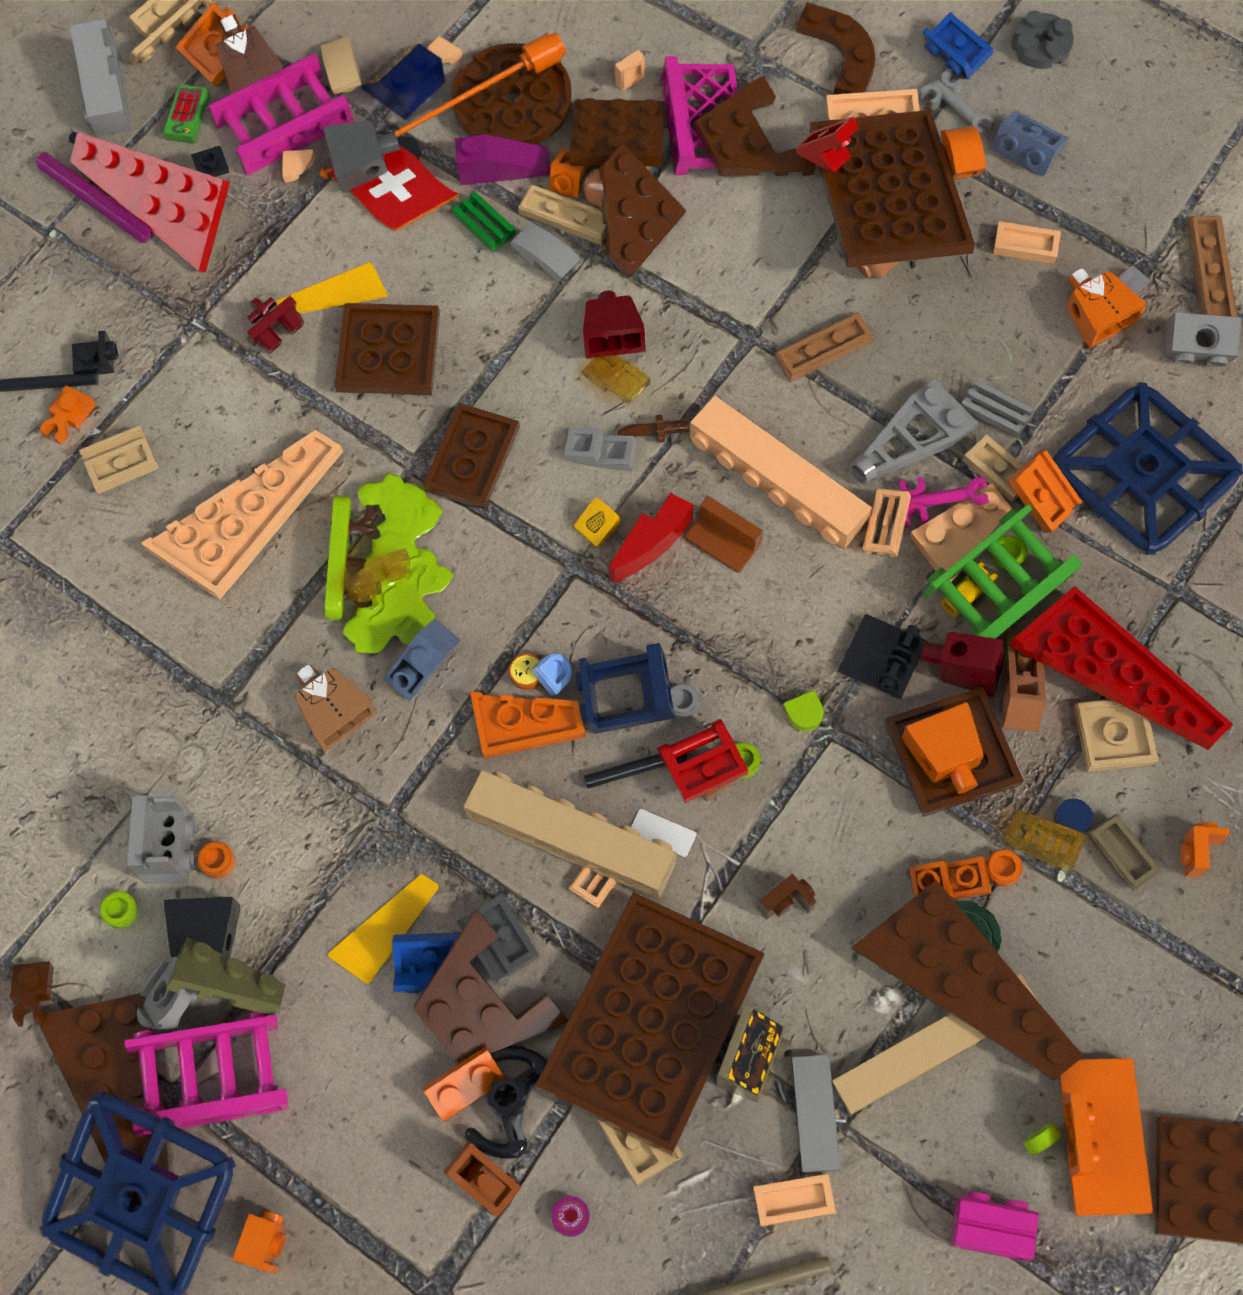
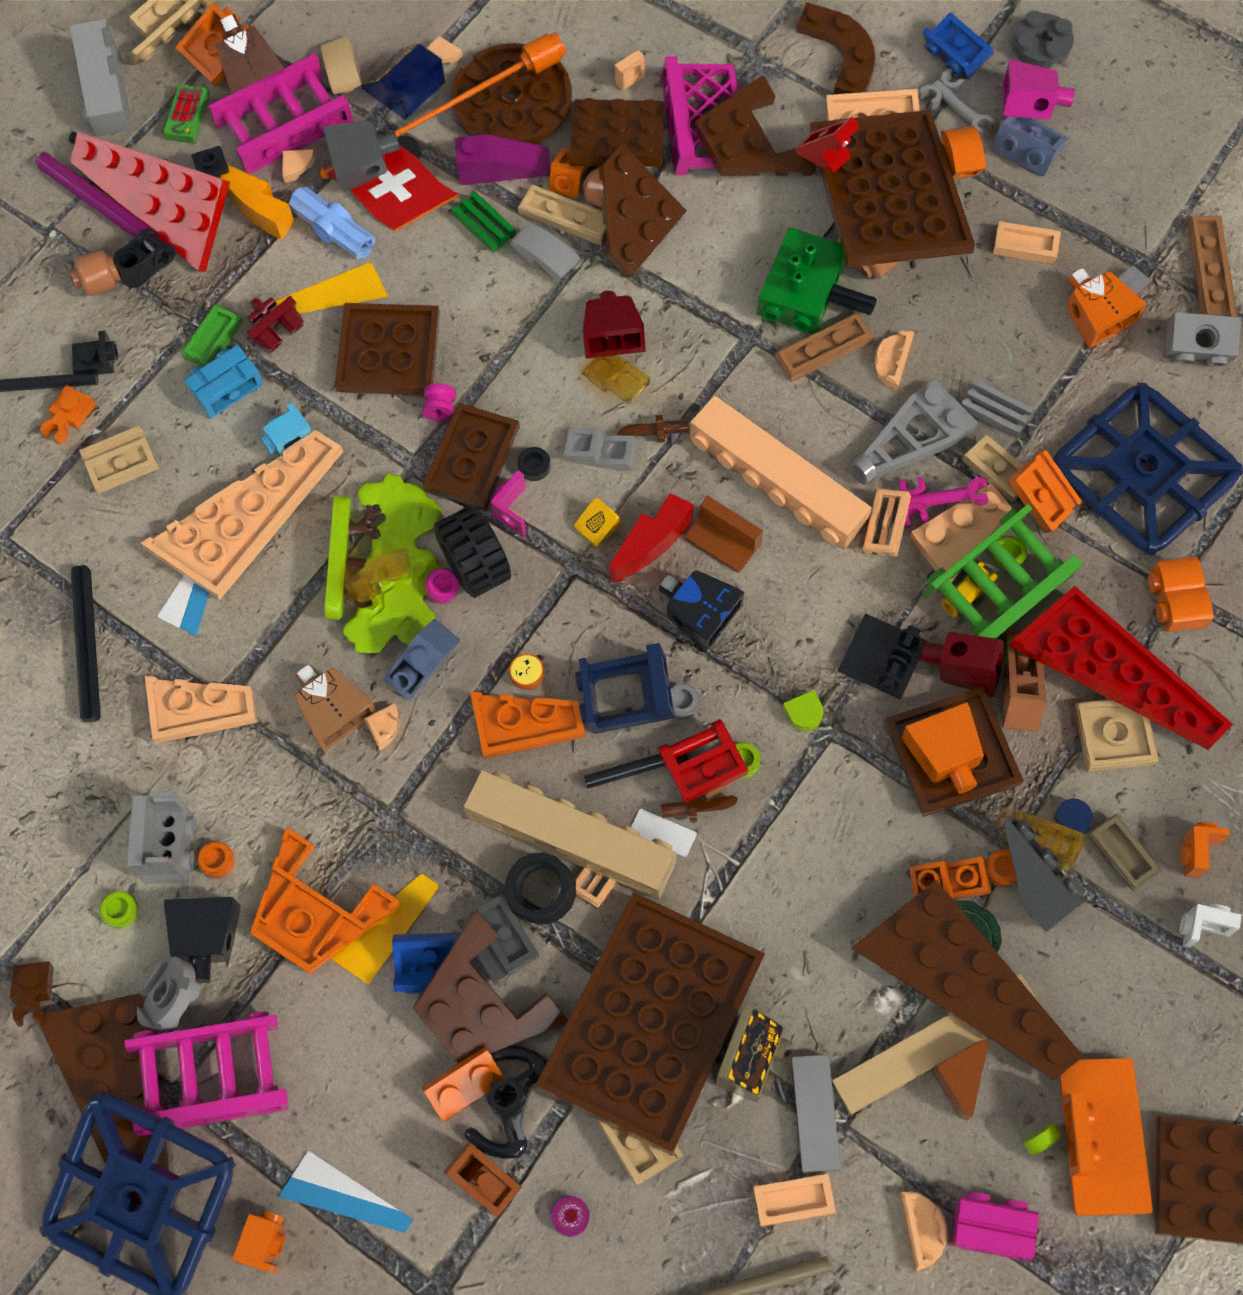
olive wing [166,937,286,1015] -> none
light blue tile [530,654,572,696] -> none
reddish brown bracket [758,874,816,919] -> none
none -> nougat head [70,250,121,296]
none -> black axle [71,565,101,723]
none -> black piece [113,228,176,288]
none -> light nougat wing [144,676,258,744]
none -> sticker [157,575,209,637]
none -> bright green tile [181,304,243,367]
none -> dark azure brick [184,345,264,419]
none -> light orange slope [218,165,294,240]
none -> orange wing [250,827,401,975]
none -> medium azure brick [260,402,312,457]
none -> dark azure sticker [278,1150,413,1233]
none -> light blue piece [288,187,375,259]
none -> light nougat tile [364,703,399,750]
none -> dark pink wheel [422,383,456,422]
none -> dark pink tile [425,569,459,604]
none -> black tyre [434,505,511,598]
none -> dark pink bracket [490,470,527,537]
none -> black tyre [505,852,576,925]
none -> black tile [517,447,551,481]
none -> black torso [659,570,744,653]
none -> reddish brown piece [661,795,738,823]
none -> green piece [757,227,877,334]
none -> light nougat tile [874,331,914,391]
none -> light nougat tile [900,1192,947,1271]
none -> dark orange slope [932,1040,989,1121]
none -> dark pink torso [1002,59,1075,119]
none -> dark grey slope [1004,817,1087,932]
none -> orange brick [1148,557,1214,632]
none -> white bracket [1179,904,1242,948]

